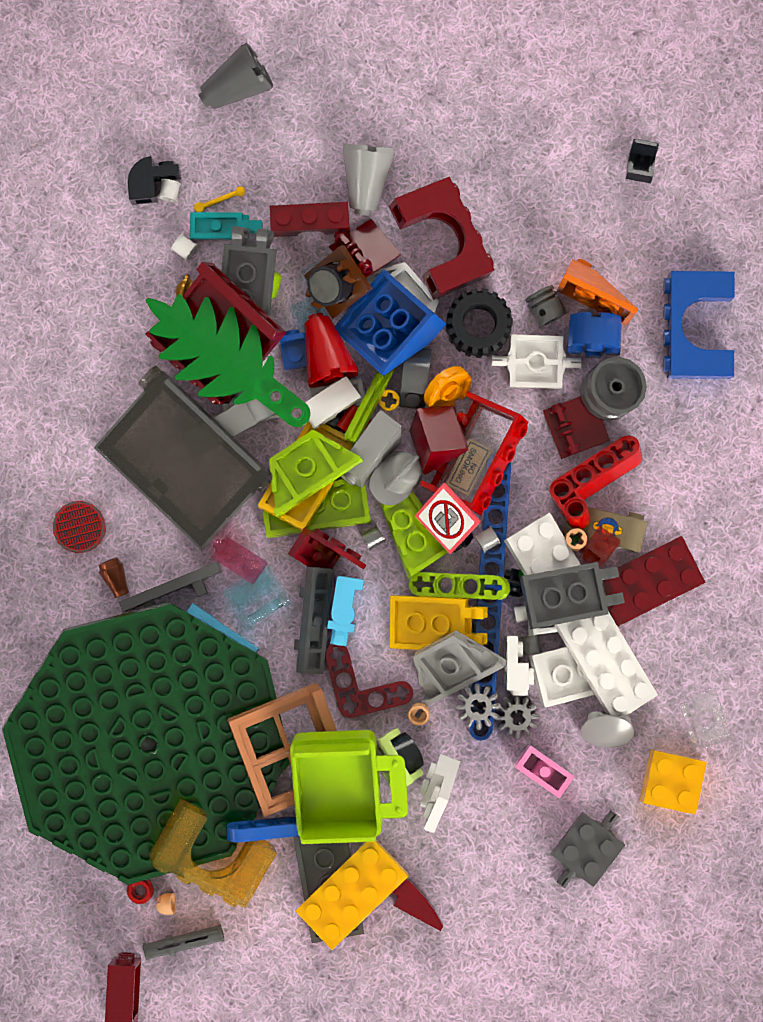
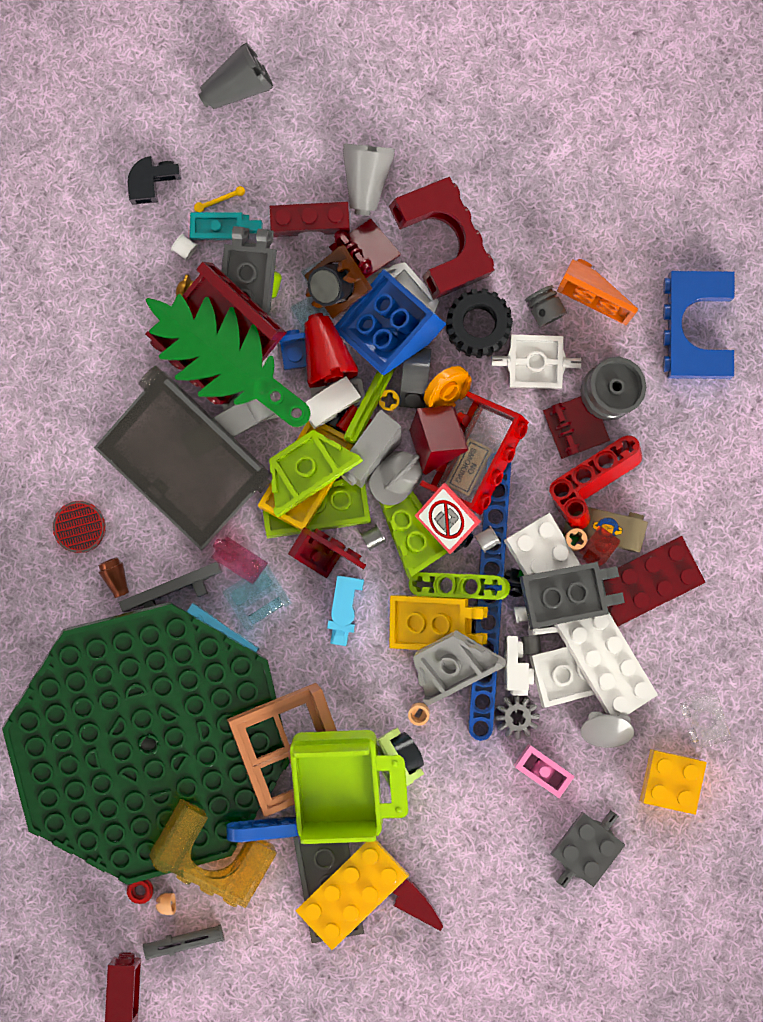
white axle [157,179,181,203] -> none
dark grey hinge [294,567,334,674] -> none
dark red beam [325,644,413,718] -> none
white plate [419,754,460,833] -> none
light grey gear [455,684,501,730] -> none
blue brick [567,312,622,358] -> none
black bracket [625,139,659,184] -> none

